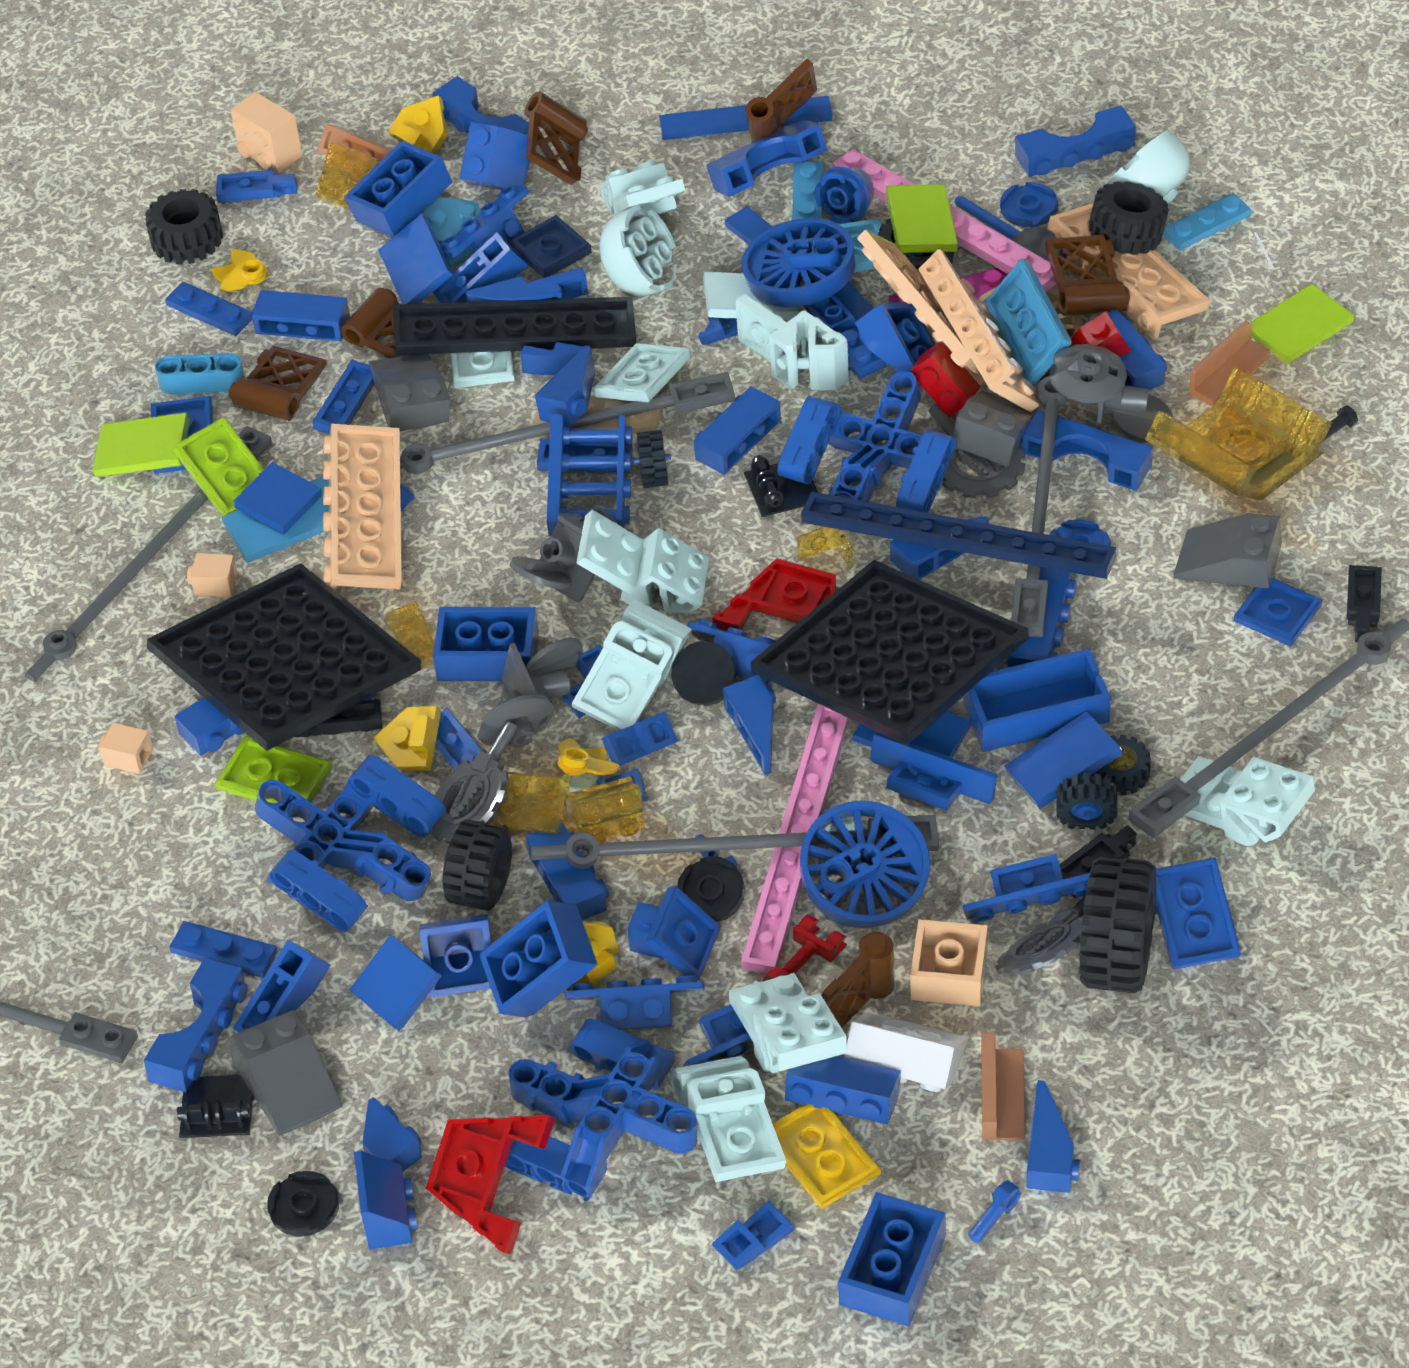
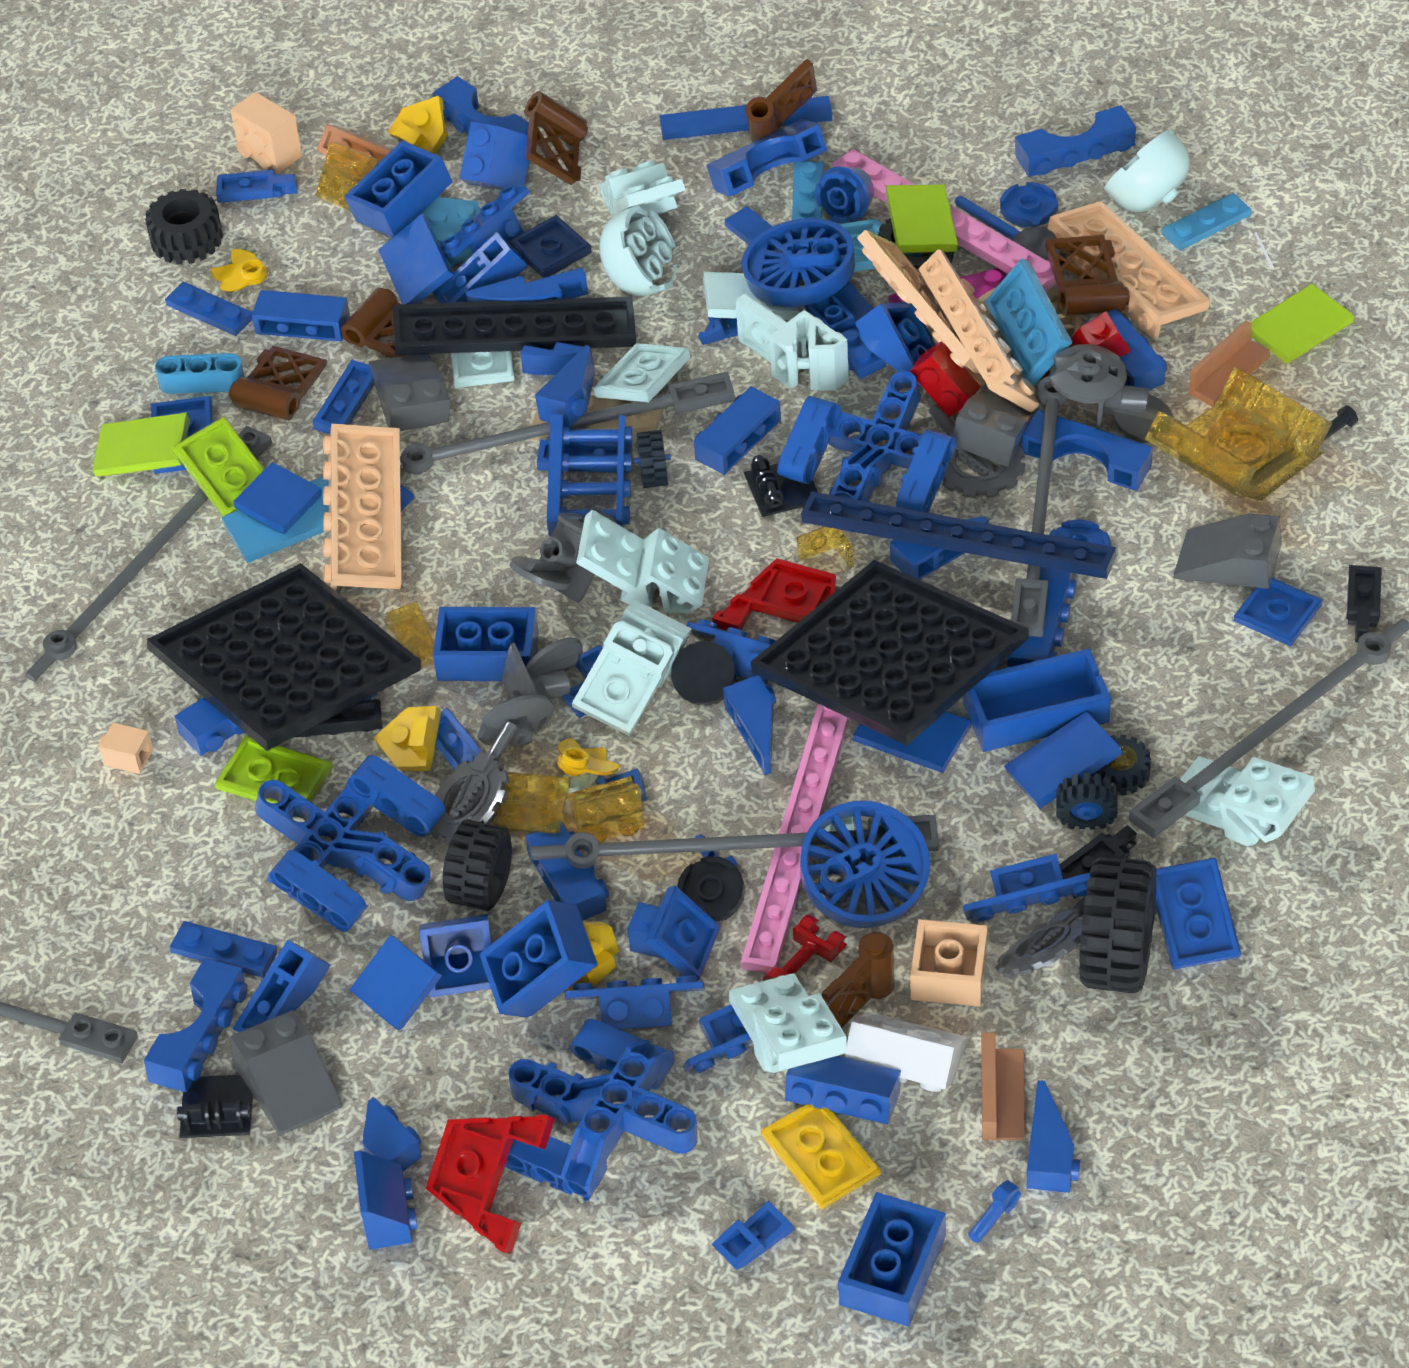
light nougat brick [187,553,238,597] -> none
black tile [267,1171,339,1237] -> none
blue slope [601,711,678,767] -> none
light aqua piece [670,1056,786,1182] -> none
blue bracket [870,732,997,810] -> none
black tyre [1088,181,1169,255] -> none

